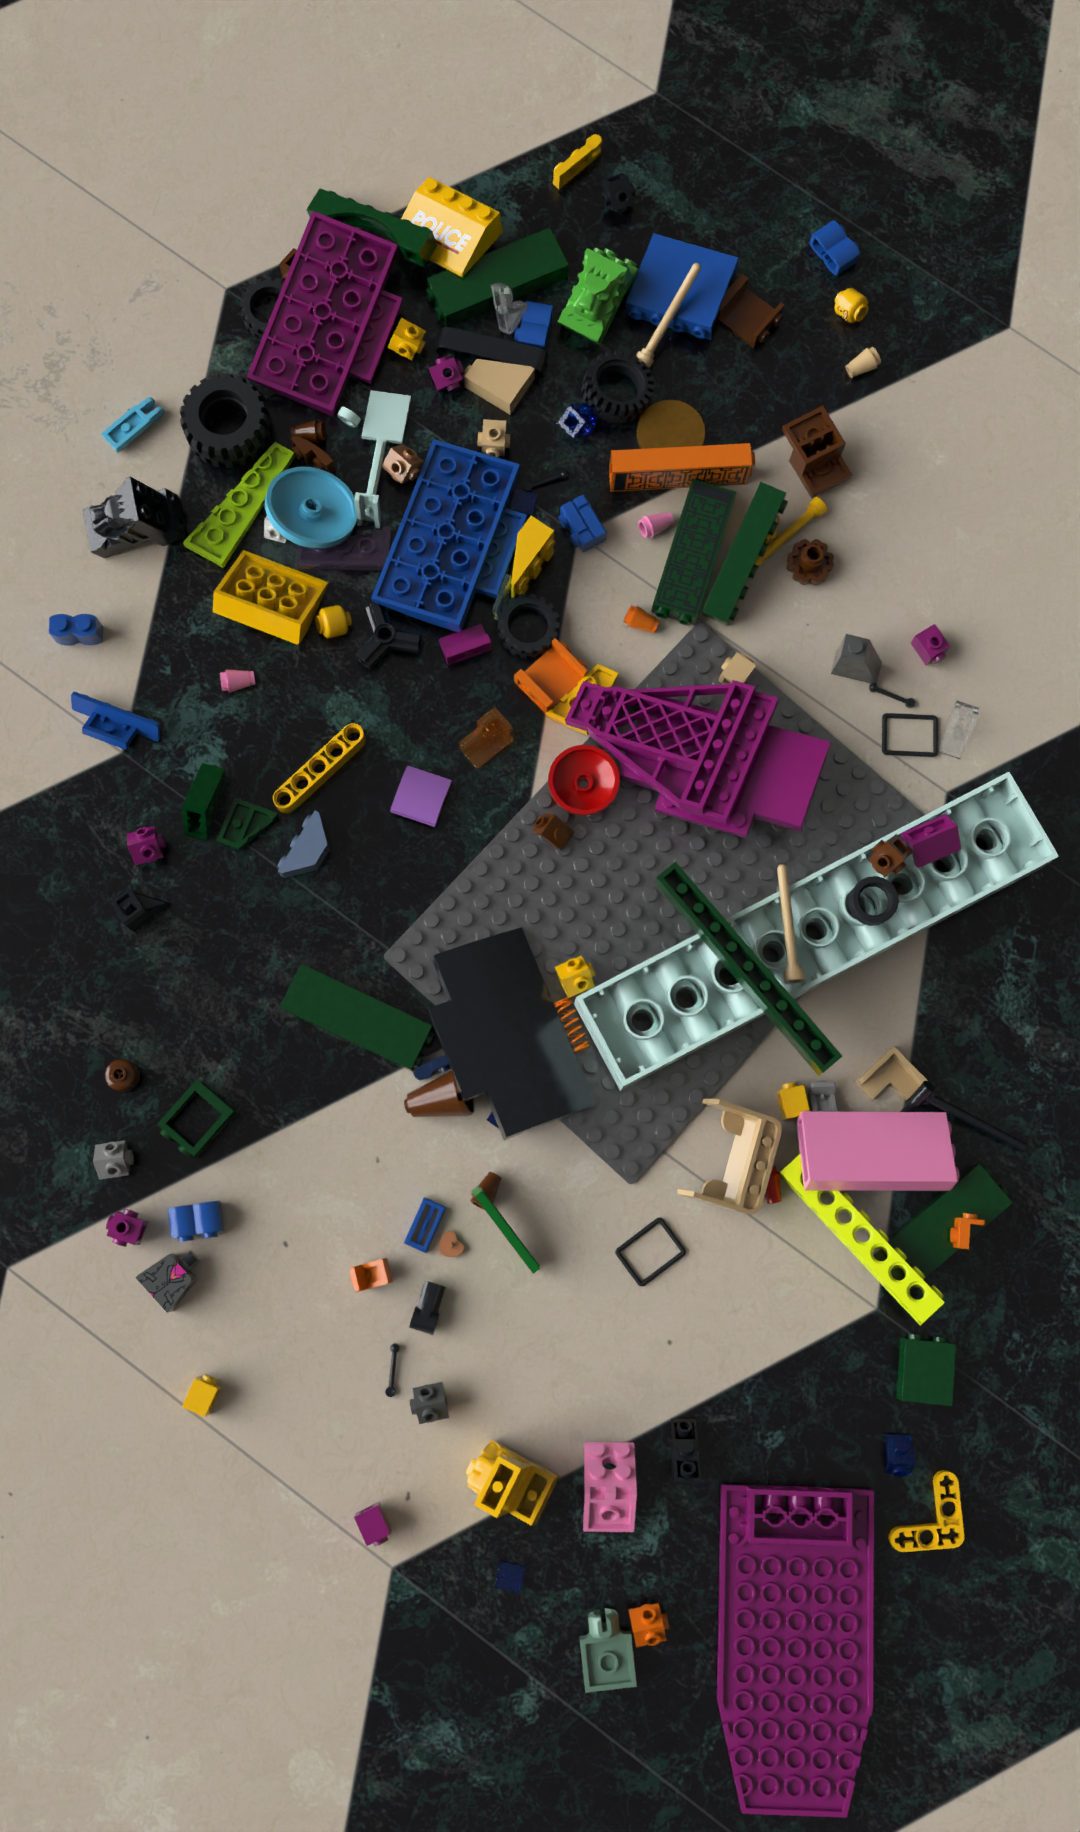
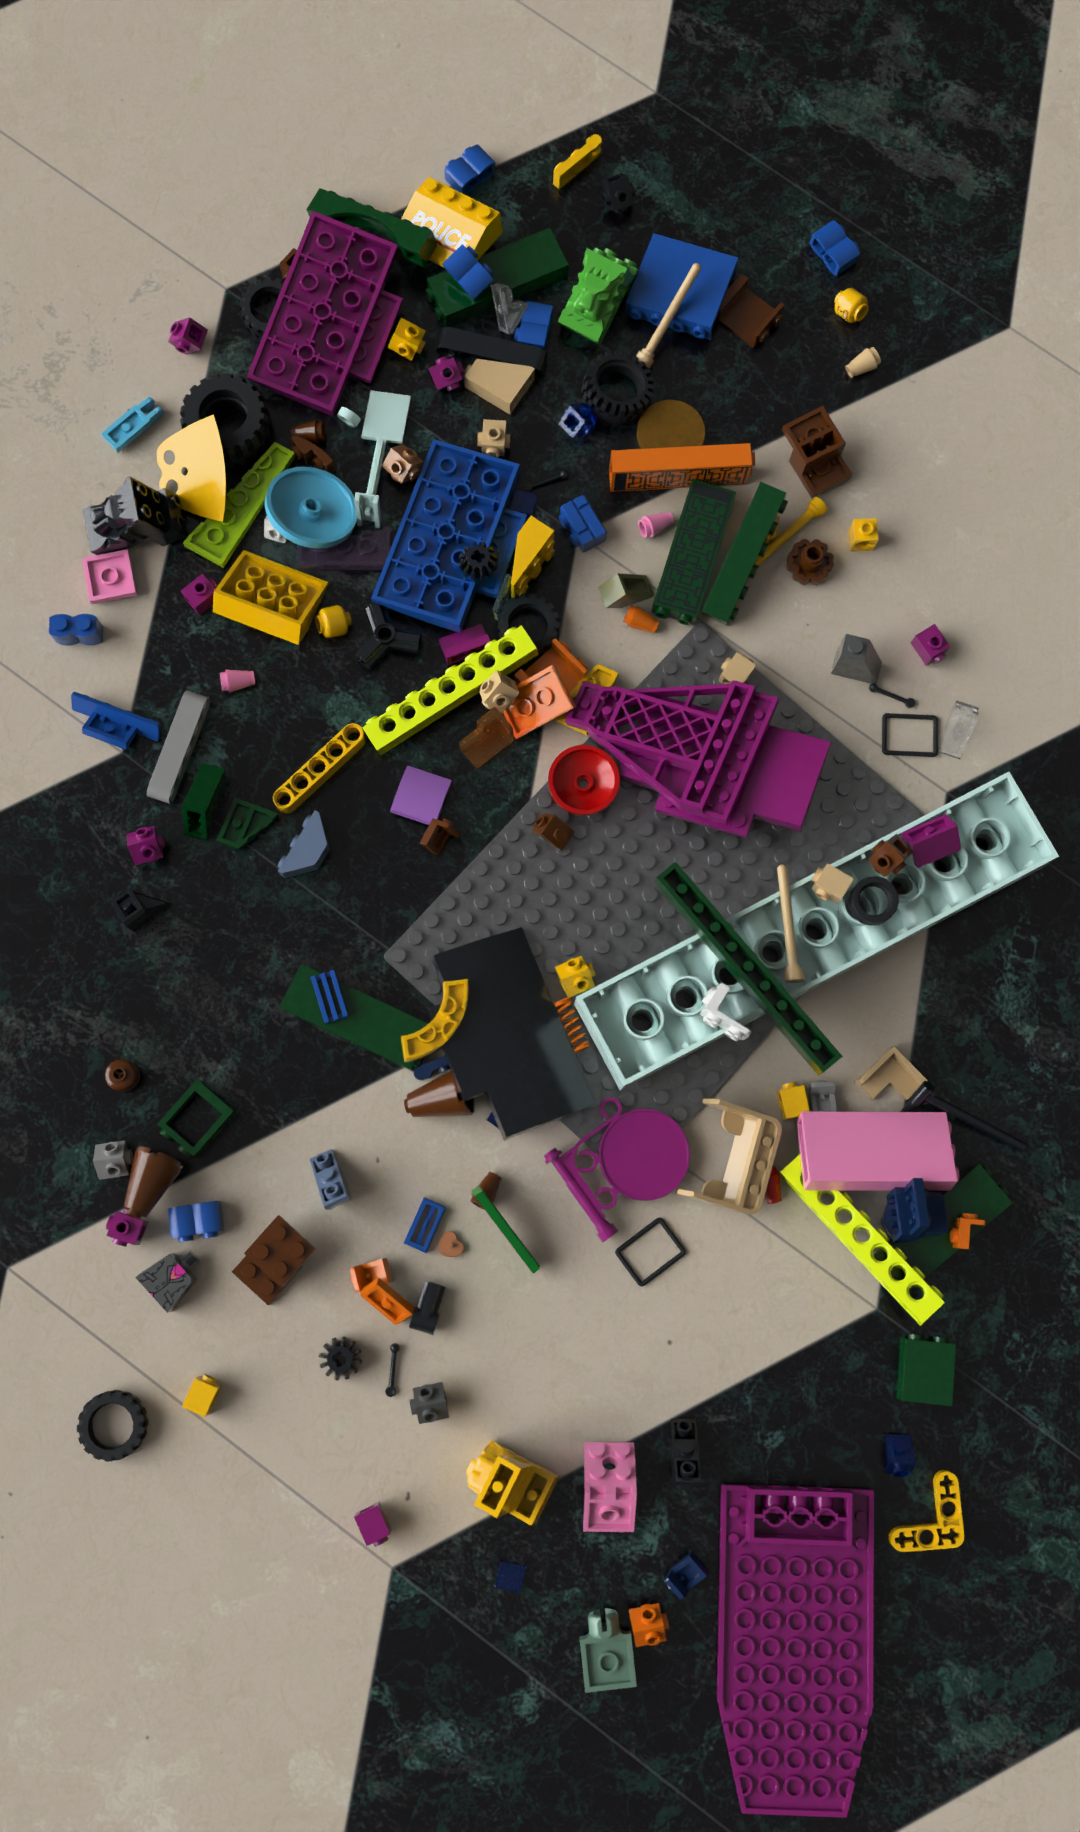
none -> black tyre [77,1390,148,1462]
none -> bright pink plate [82,549,138,605]
none -> reddish brown cone [123,1146,183,1220]
none -> light grey beam [147,690,210,804]
none -> yellow piece [157,415,226,522]
none -> magenta brick [168,317,208,354]
none -> magenta brick [181,574,218,616]
none -> reddish brown bracket [232,1215,316,1305]
none -> sand blue slope [310,1149,352,1210]
none -> blue tile [311,970,349,1024]
none -> black gear [319,1336,362,1381]
none -> orange plate [360,1277,415,1325]
none -> neon yellow brick [362,625,539,755]
none -> yellow tile [401,979,469,1062]
none -> reddish brown bracket [420,818,461,855]
none -> blue brick [442,244,494,301]
none -> blue brick [444,144,496,195]
none -> black gear [459,541,498,582]
none -> tan brick [479,670,520,713]
none -> orange tile [503,665,576,739]
none -> magenta piece [544,1097,690,1243]
none -> olive slope [598,573,654,608]
none -> dark blue bracket [665,1552,709,1600]
none -> white bracket [700,982,752,1041]
none -> tan brick [811,863,854,904]
none -> yellow brick [849,518,878,552]
none -> dark blue piece [880,1178,948,1244]

